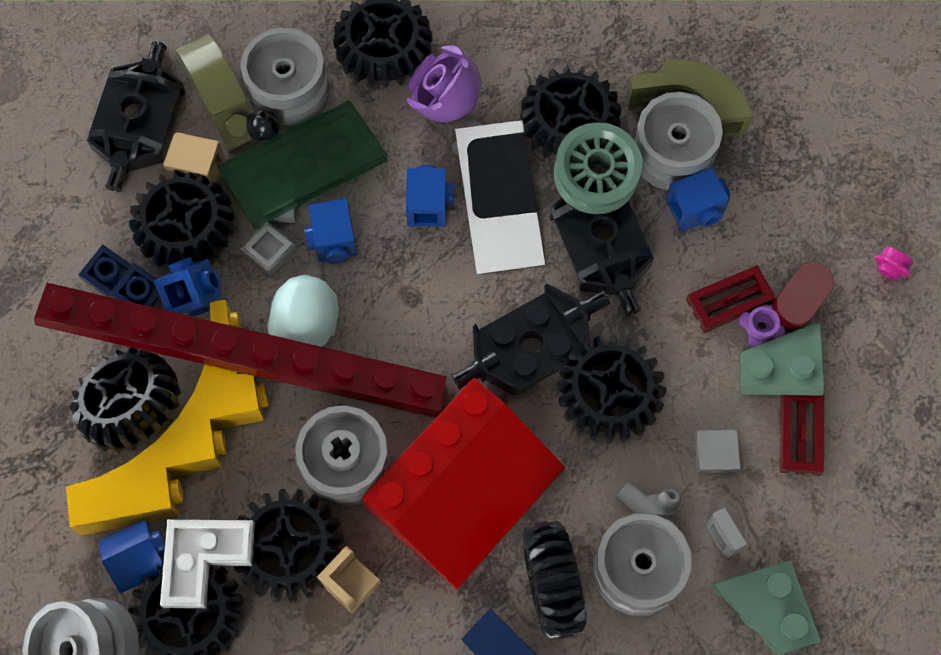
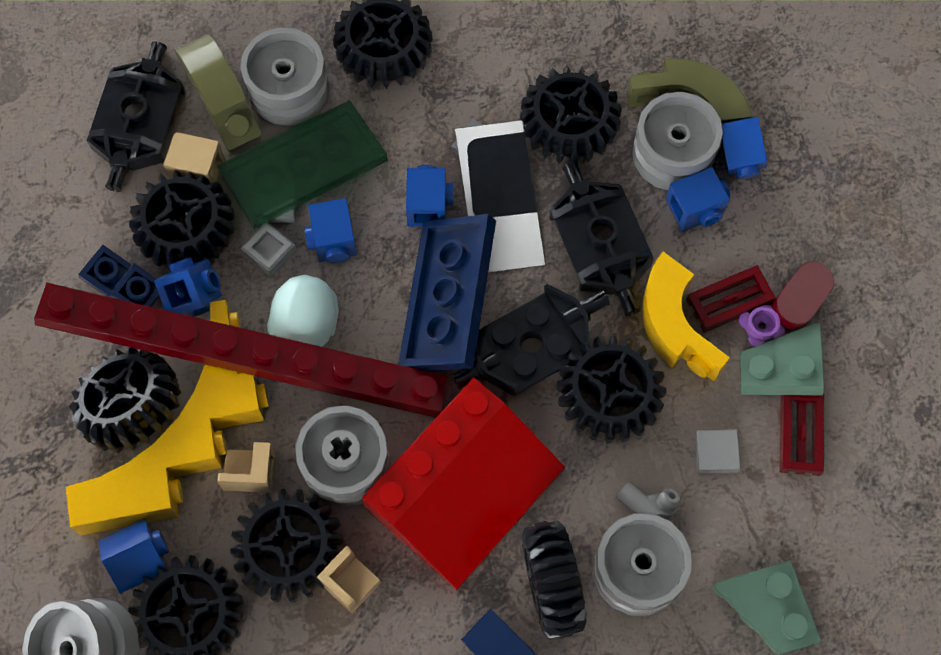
white tile [160,520,255,608] -> none
black hinge [246,110,280,141] -> none
medium lavender cylinder [407,45,482,123] -> none
sand green wheel [554,122,643,214] -> none
light grey tile [705,507,747,559] -> none
dark pink plate [874,247,913,281] -> none
none -> tan panel [217,442,276,493]
none -> dark blue plate [398,214,496,371]
none -> yellow arch [642,252,730,382]
none -> blue brick [721,117,767,179]

